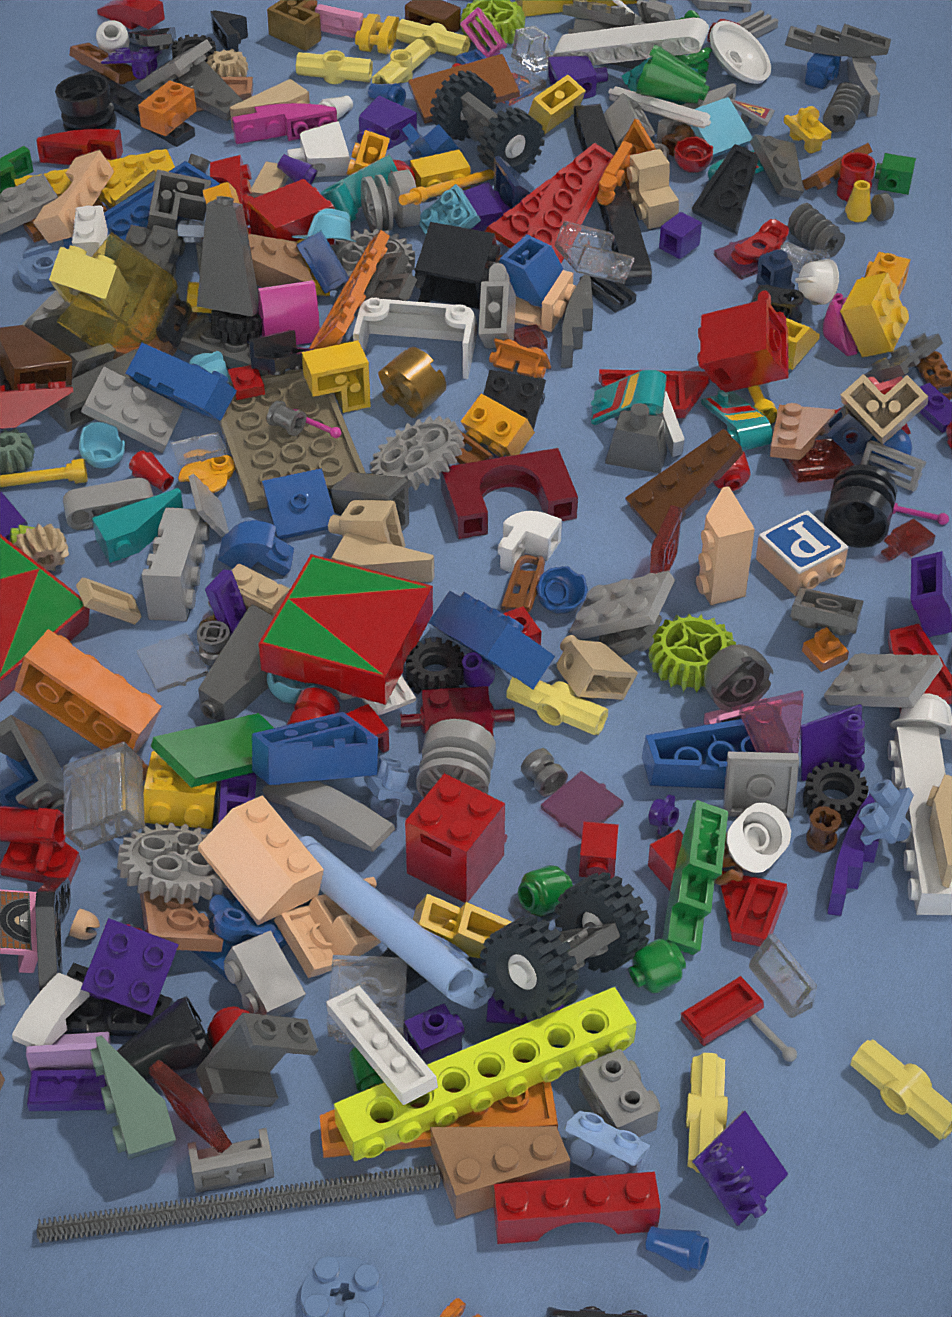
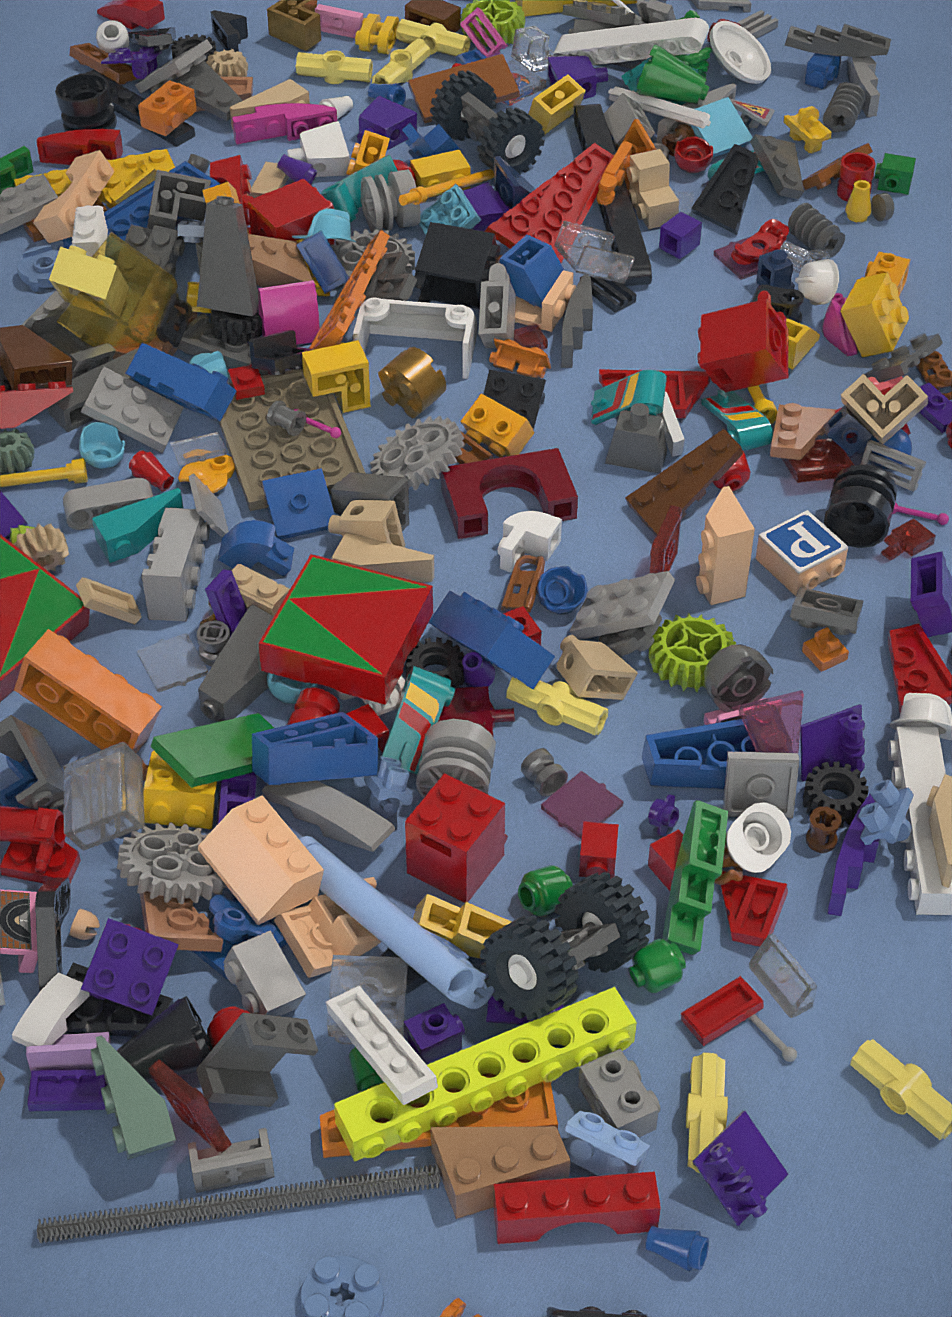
light grey plate [824,653,943,708] -> none
none -> teal door [381,666,455,775]

